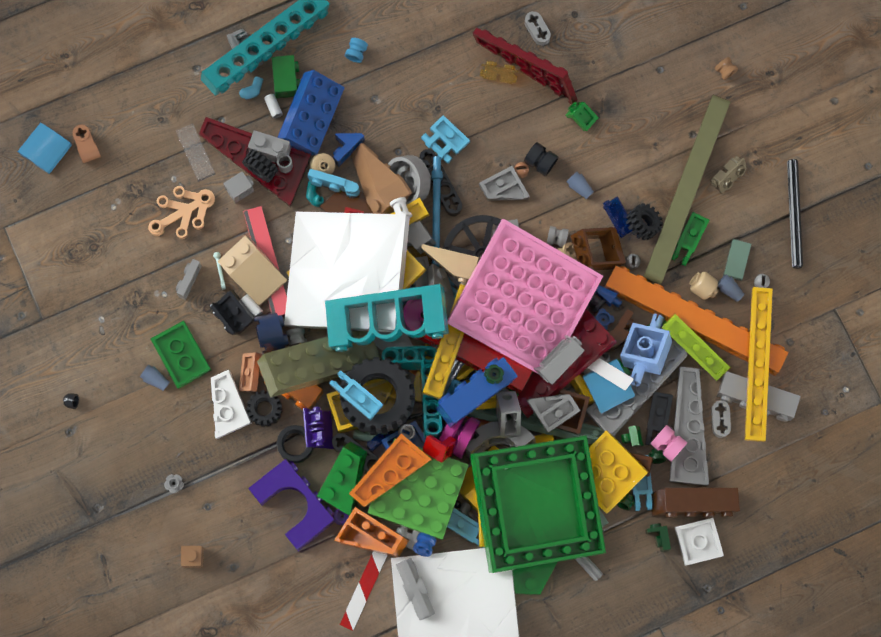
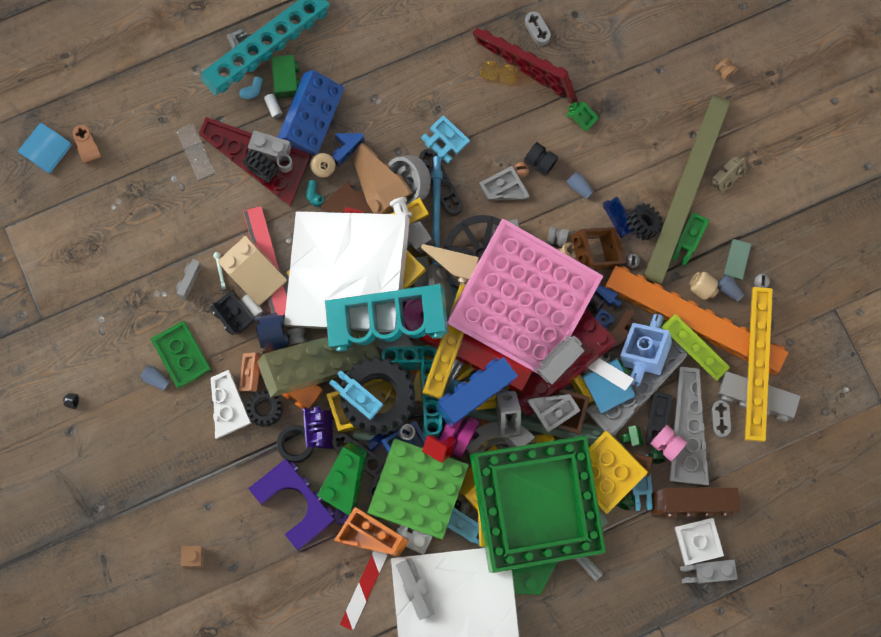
light nougat plant [148,186,215,239] -> none
light grey plate [164,474,184,493] -> none
light grey brick [223,172,254,204] -> none
medium azure hinge [308,169,360,198] -> none
dark azure wheel [345,38,368,63] -> none
orange wing [349,434,431,507] -> none
blue wheel [413,533,436,557] -> none
dark green plate [484,364,504,384] -> none
dark green bracket [645,523,671,552] -> none
black axle [787,159,803,269] -> none
none -> light grey hinge [680,559,737,584]

